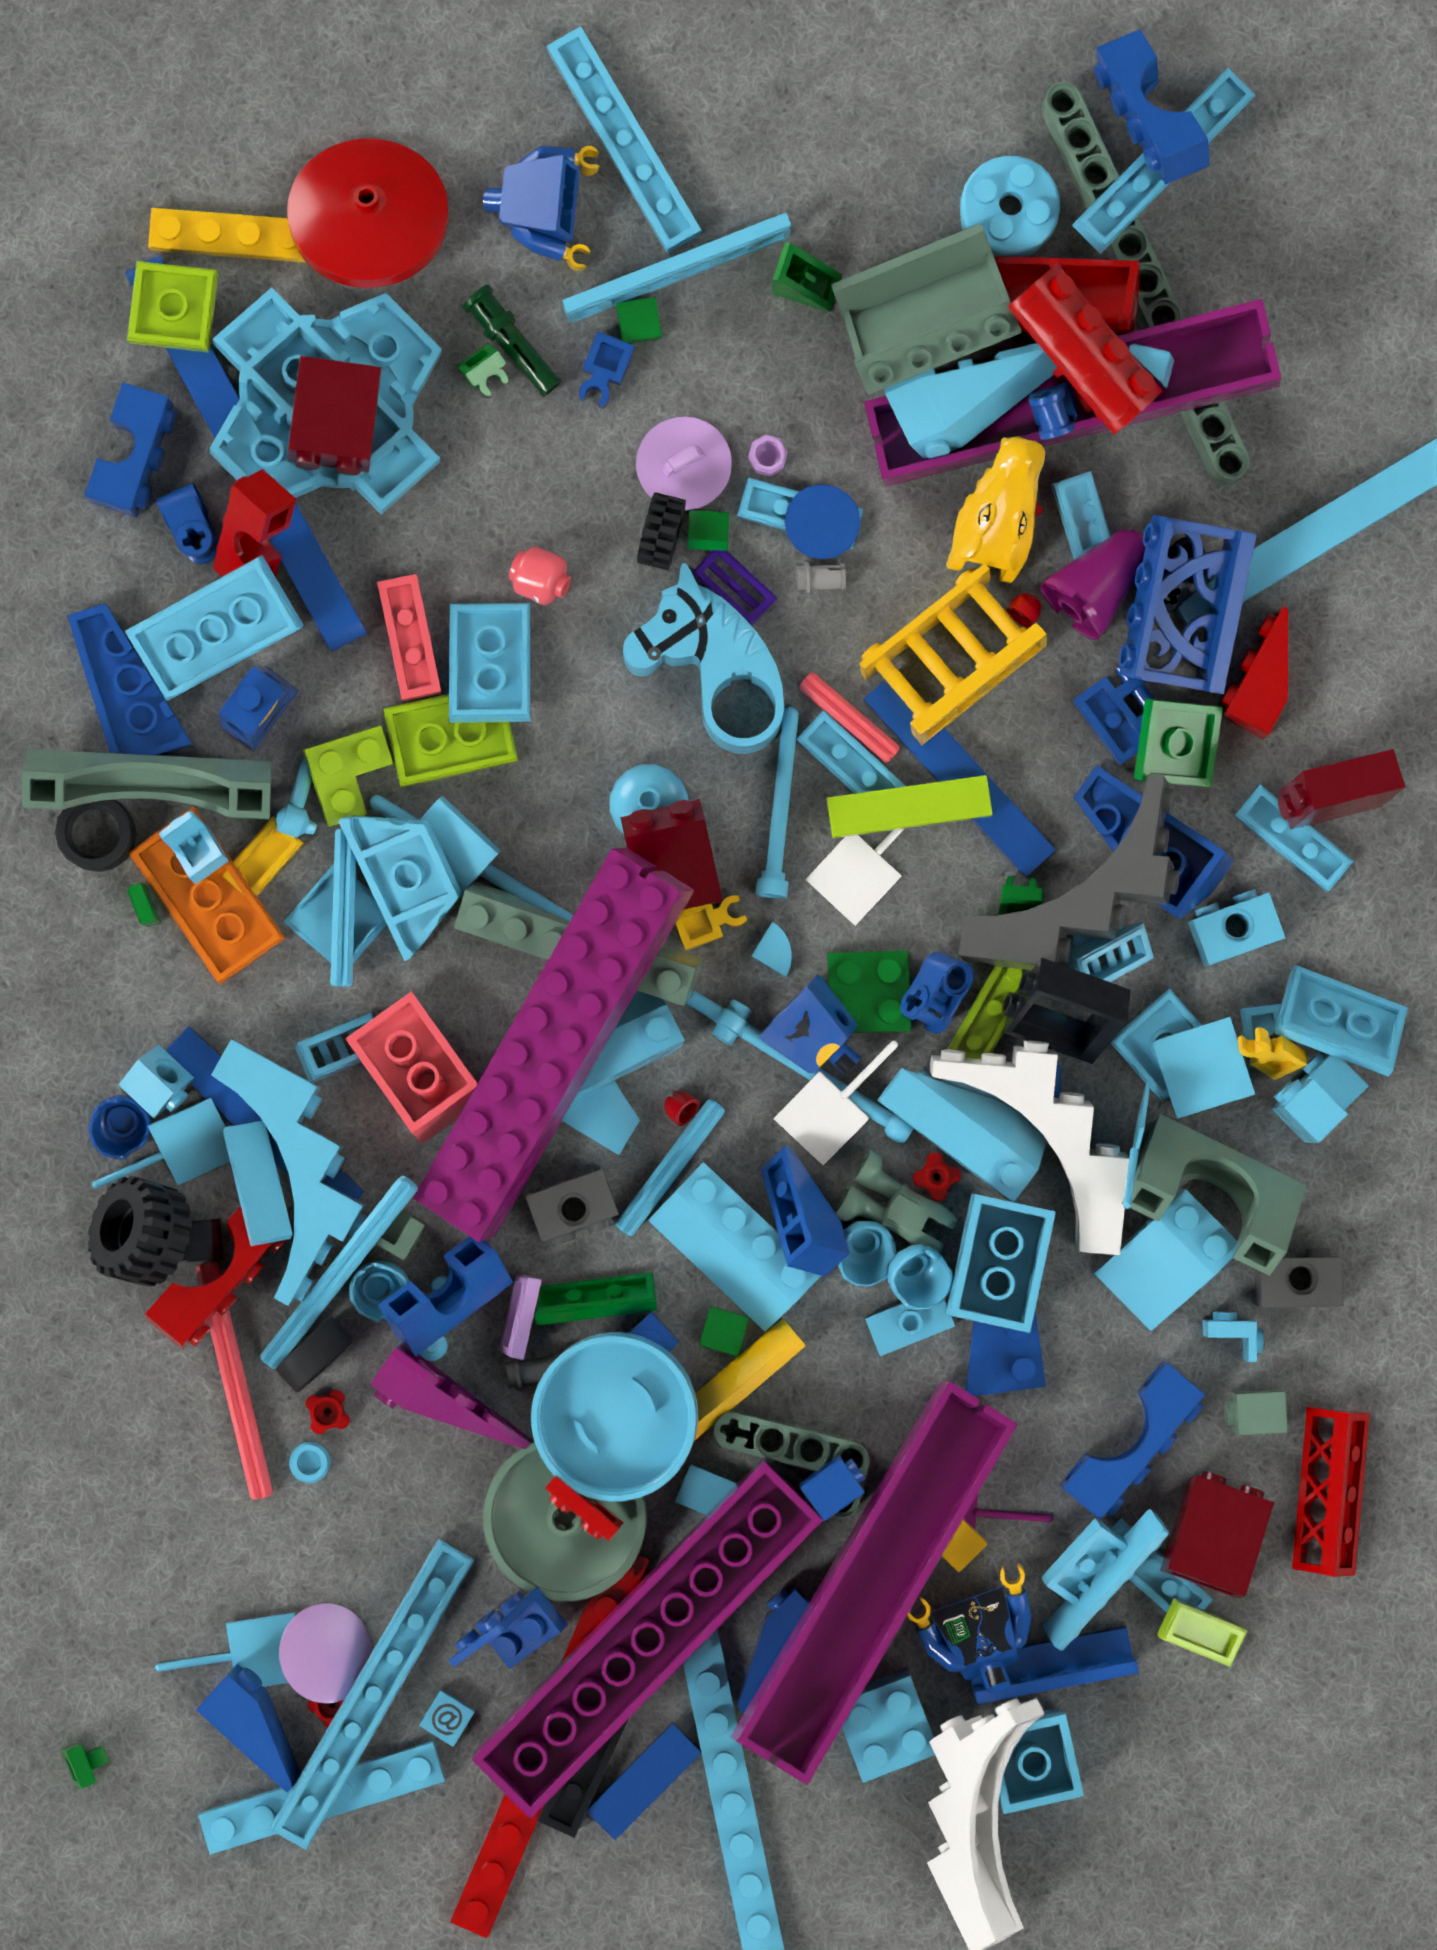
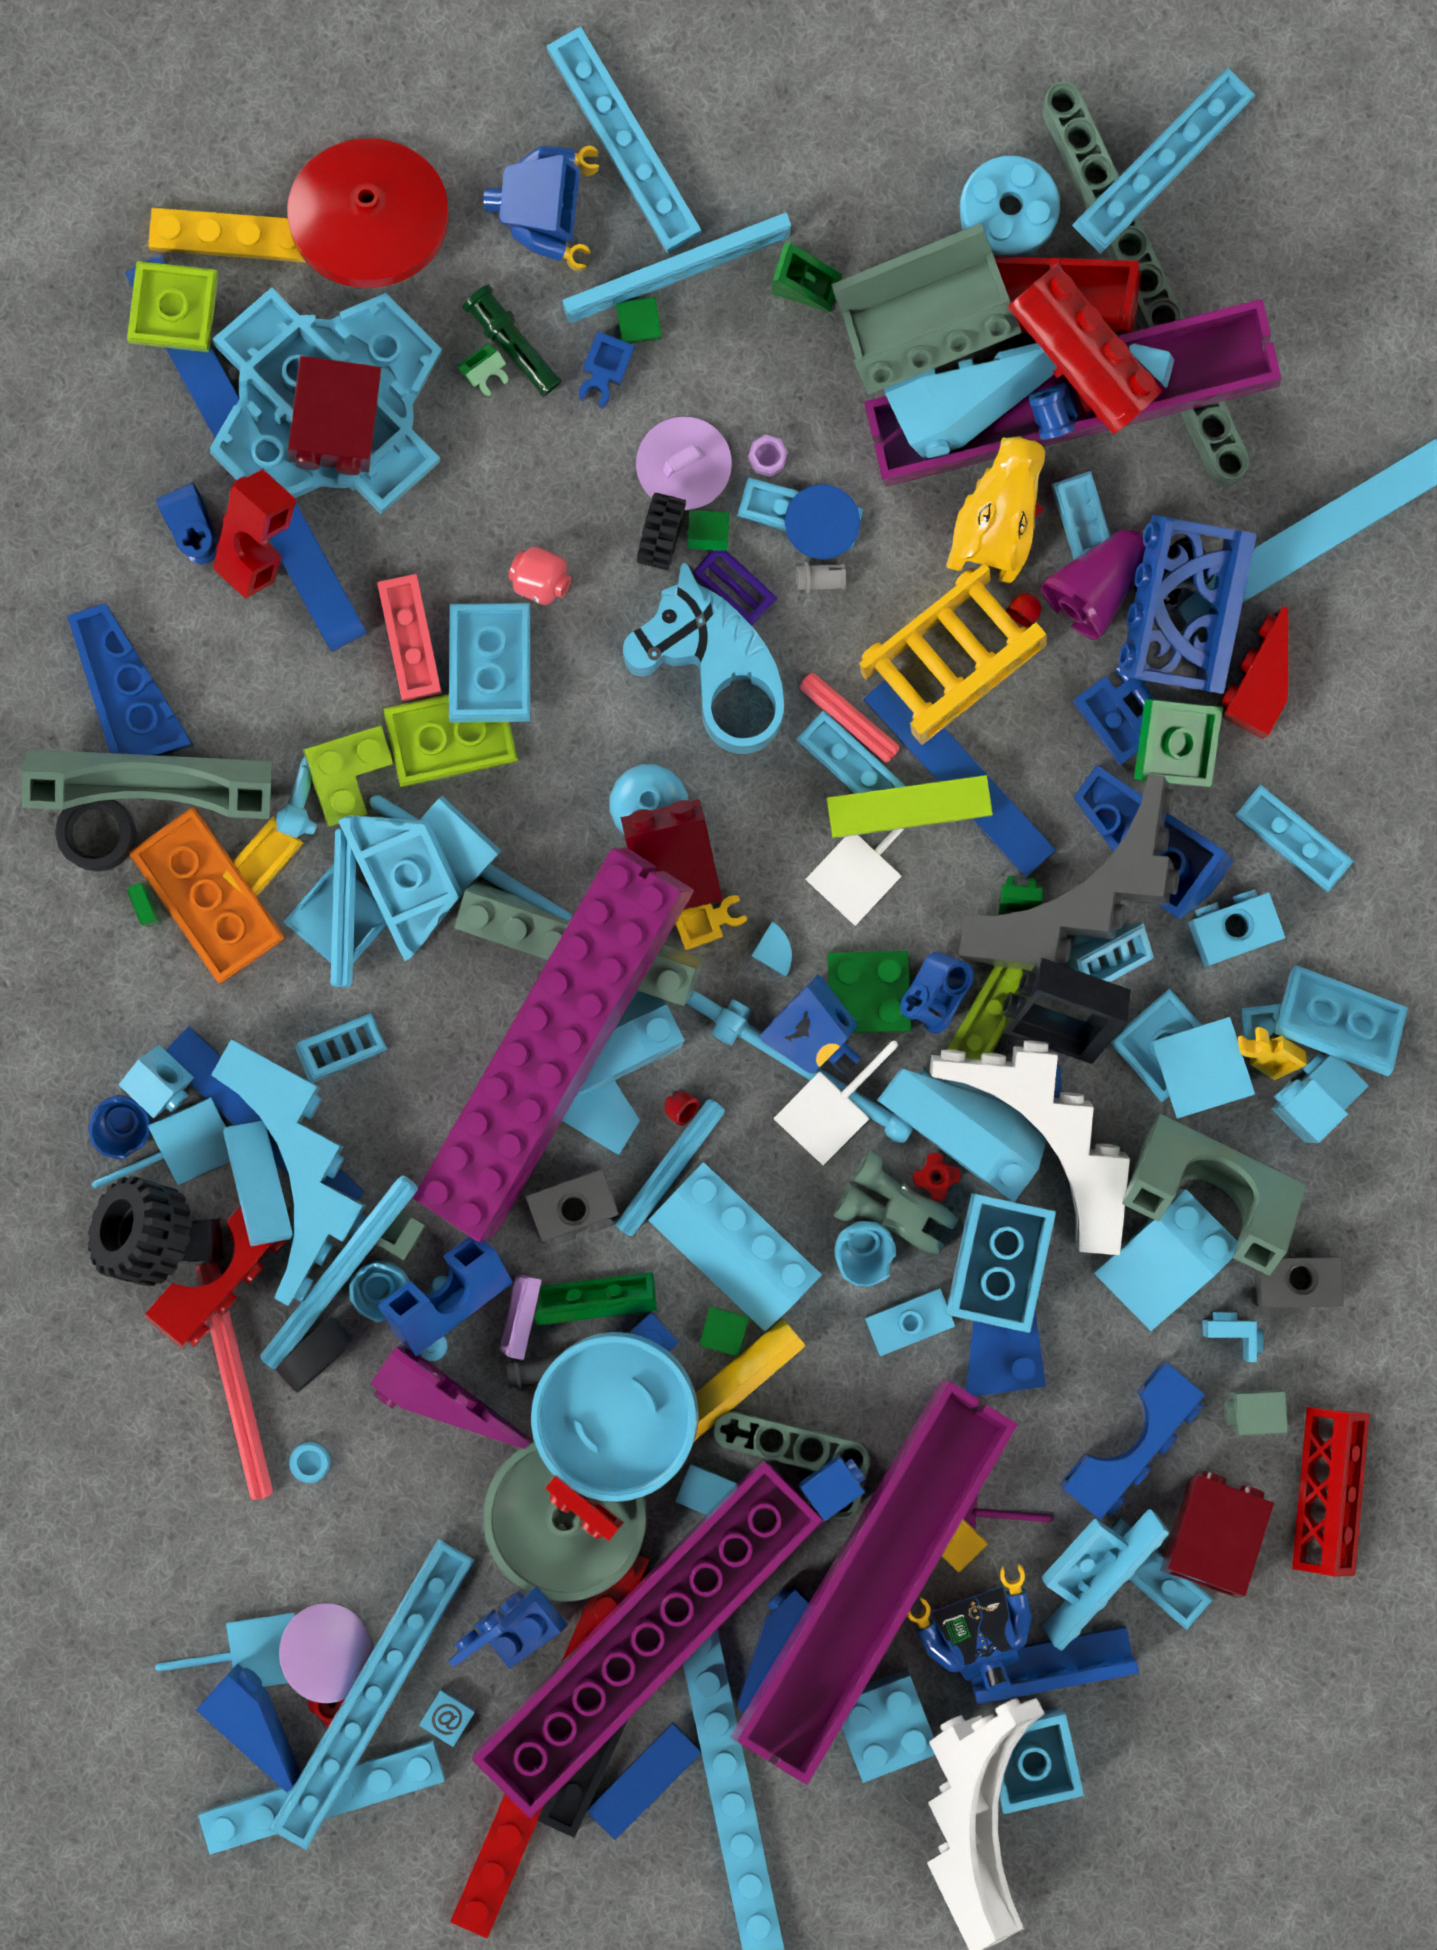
green tile [61,1743,110,1790] -> none
blue arch [84,382,177,518] -> none
medium azure tile [125,555,304,701] -> none
medium azure bracket [159,811,229,884] -> none
blue torso [219,666,299,751] -> none
red plate [305,1390,350,1434] -> none
coral slope [345,991,478,1144] -> none
medium azure piece [755,706,799,899] -> none
blue slope [761,1146,850,1277] -> none
medium azure hair [887,1244,953,1310] -> none
blue arch [1093,29,1210,185] -> none
medium azure piece [1123,1079,1151,1209] -> none
lime tile [1157,1598,1248,1667] -> none
dark red brick [1278,749,1406,830] -> none

